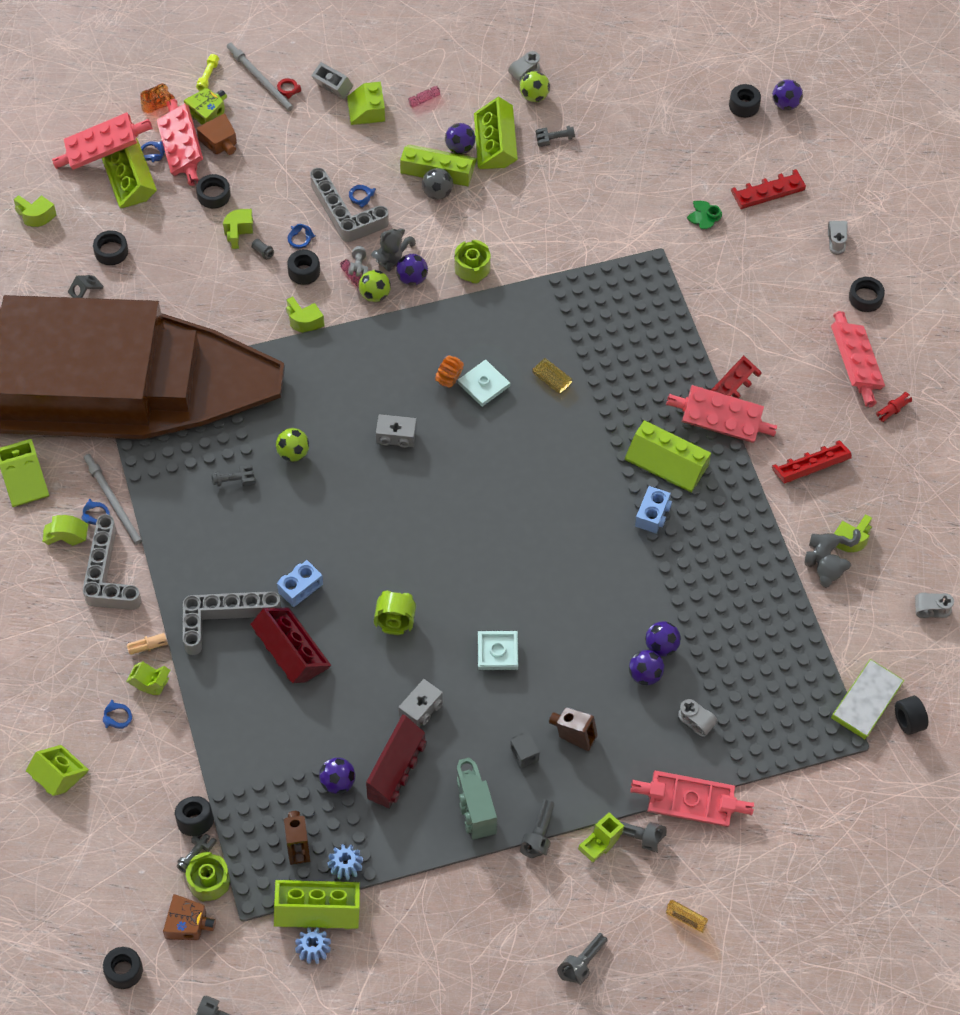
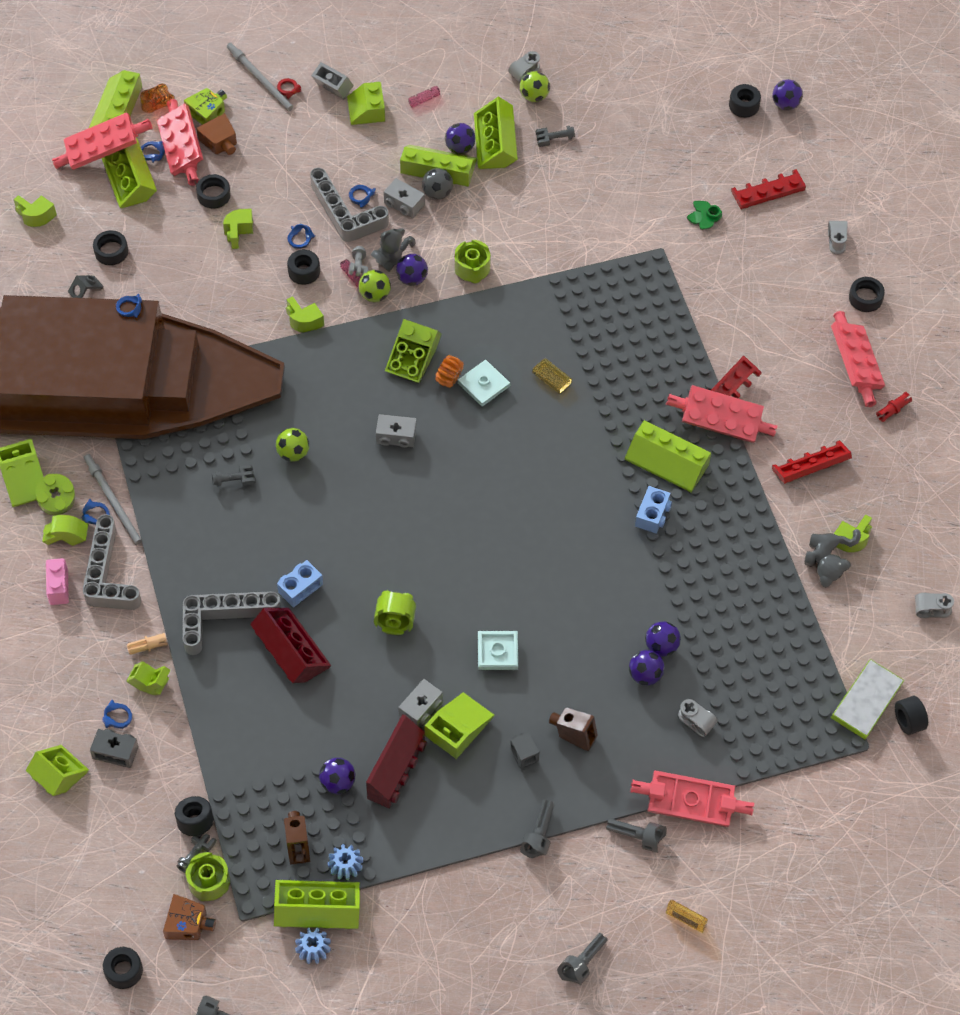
neon yellow bar [196,54,219,91] -> none
dark grey pin [251,239,274,259] -> none
sand green brick [457,758,497,840] -> none
lime brick [578,812,624,862] -> none
none -> lime brick [35,474,75,516]
none -> bright pink brick [46,558,69,605]
none -> lime slope [89,70,142,128]
none -> dark grey brick [90,729,139,768]
none -> blue piece [116,294,142,318]
none -> light grey brick [383,178,425,219]
none -> lime slope [385,319,442,383]
none -> lime slope [425,692,495,759]

